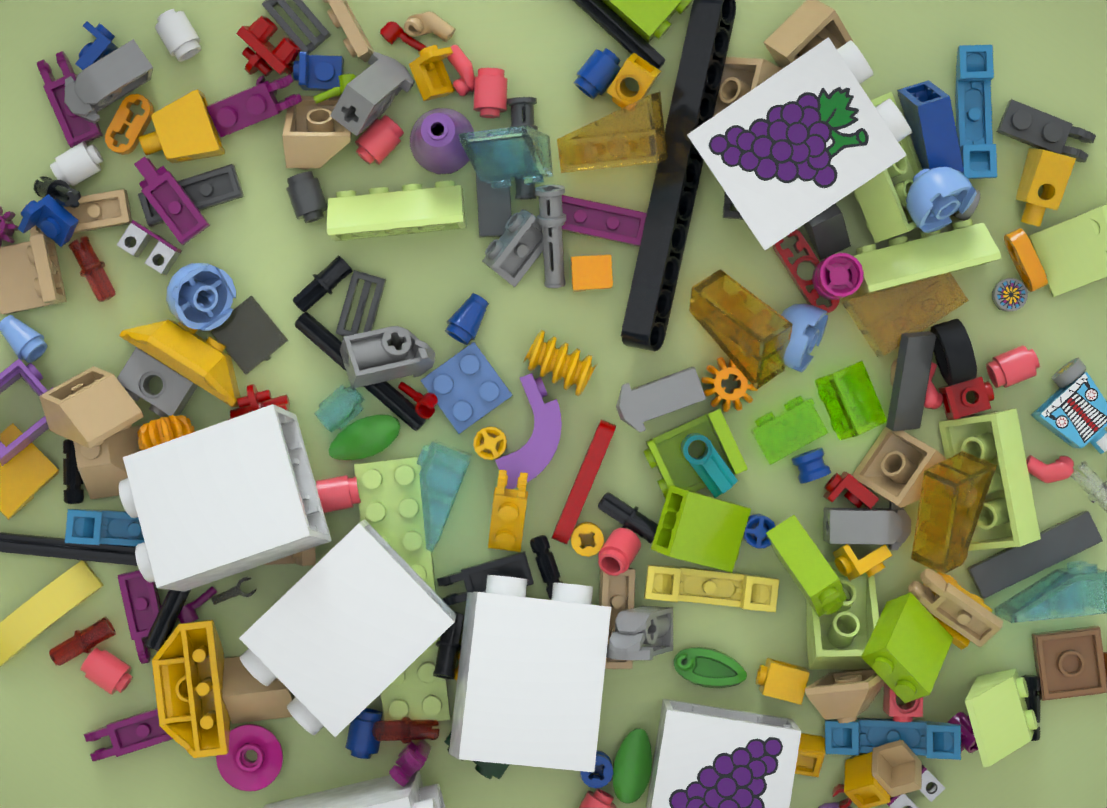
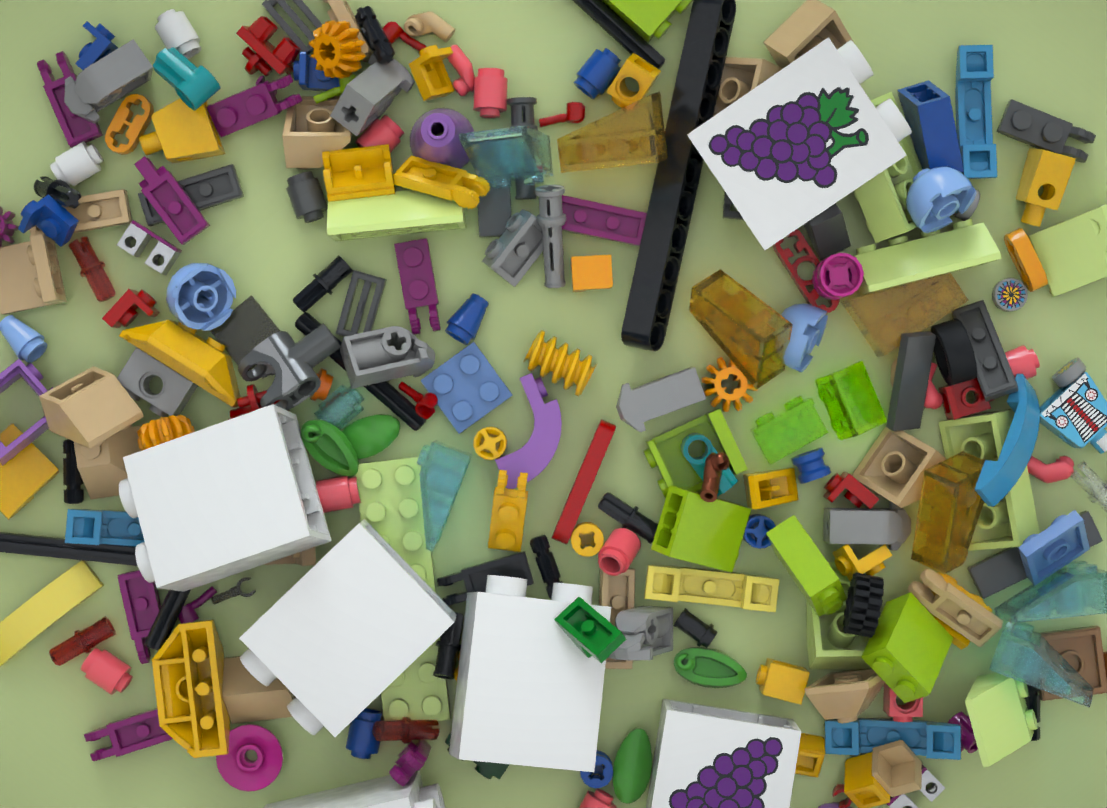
none -> red bracket [102,289,160,328]
none -> teal piece [152,47,221,111]
none -> dark grey connector [238,323,341,411]
none -> bright green arm [301,420,359,476]
none -> light orange gear [308,20,366,79]
none -> orange plate [310,368,333,401]
none -> yellow hinge [322,144,395,202]
none -> black axle [355,6,395,64]
none -> yellow hinge [393,155,490,209]
none -> magenta hinge [394,238,441,335]
none -> red hand [539,102,585,127]
none -> green slope [554,597,626,663]
none -> black pin [673,608,718,648]
none -> copper arm [700,452,730,502]
none -> yellow slope [743,468,799,510]
none -> black tyre [843,573,884,638]
none -> dark grey tile [951,300,1018,402]
none -> dark azure slope [974,374,1040,507]
none -> clear light blue slope [989,620,1094,708]
none -> medium blue plate [1018,510,1090,586]

